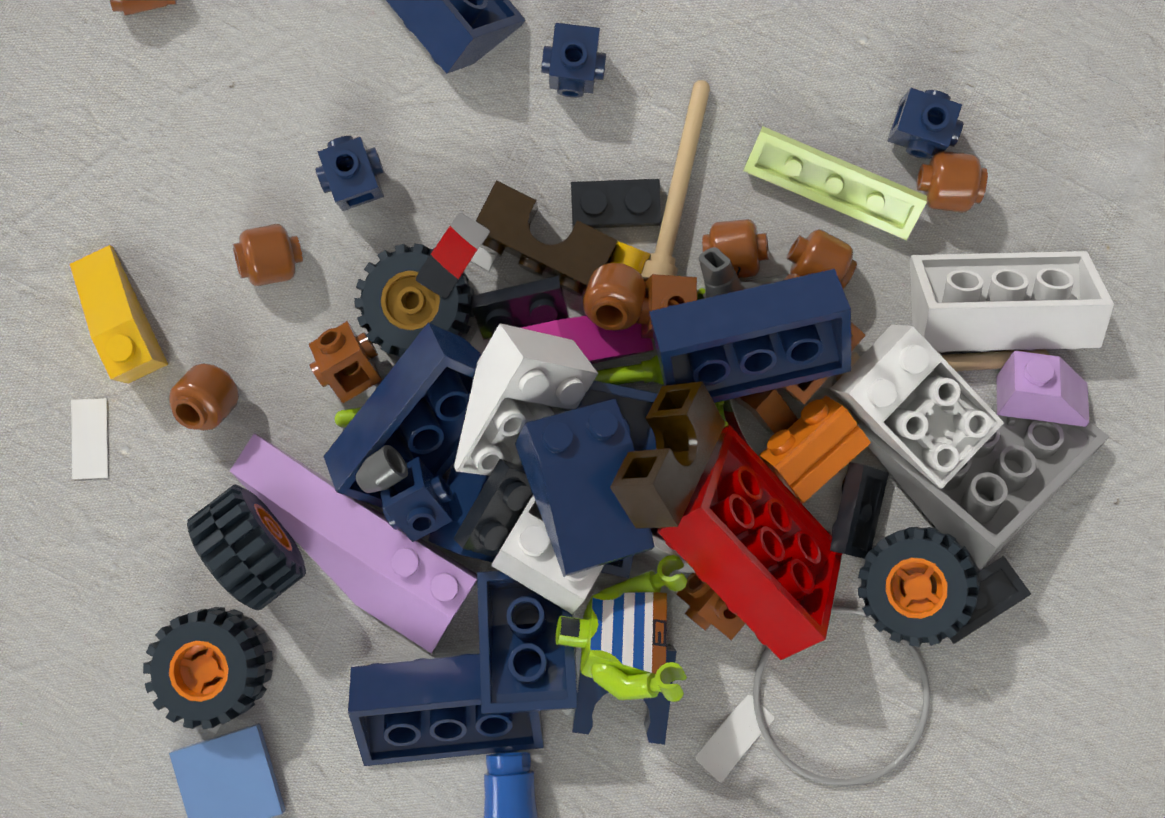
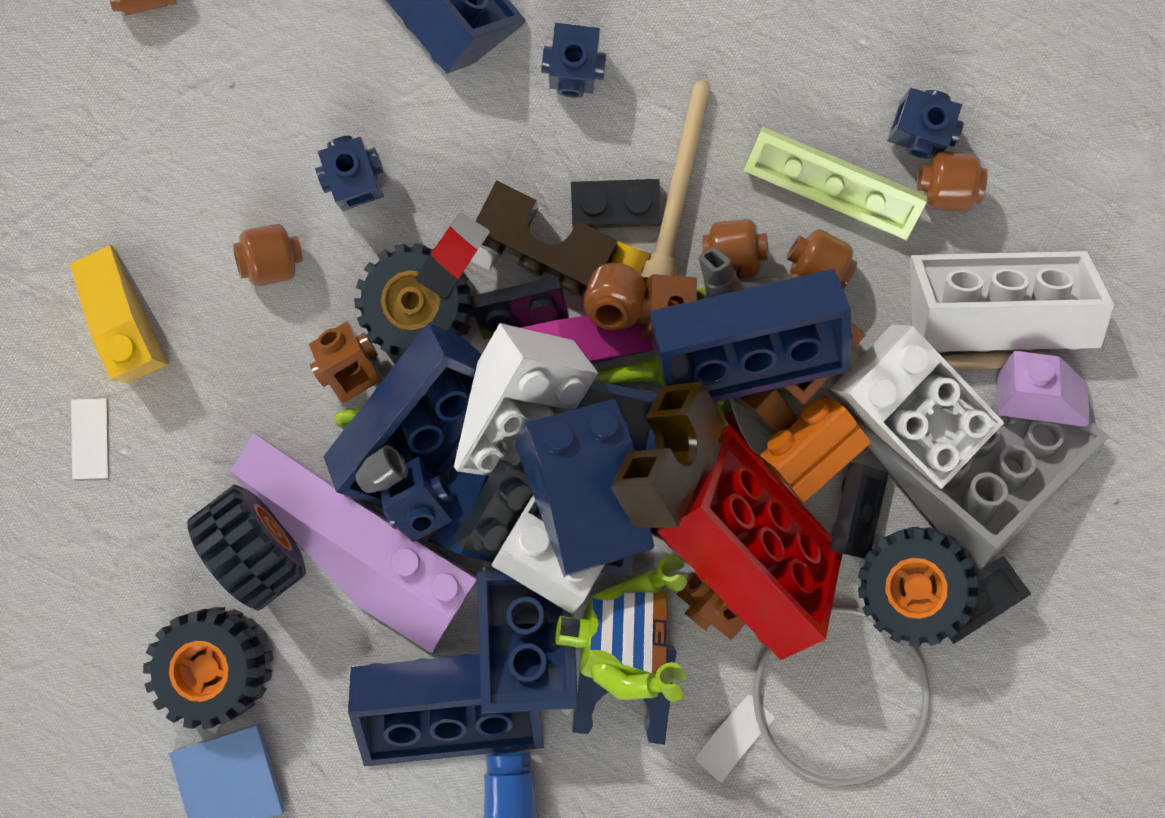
dark orange head [169,363,239,431] -> none

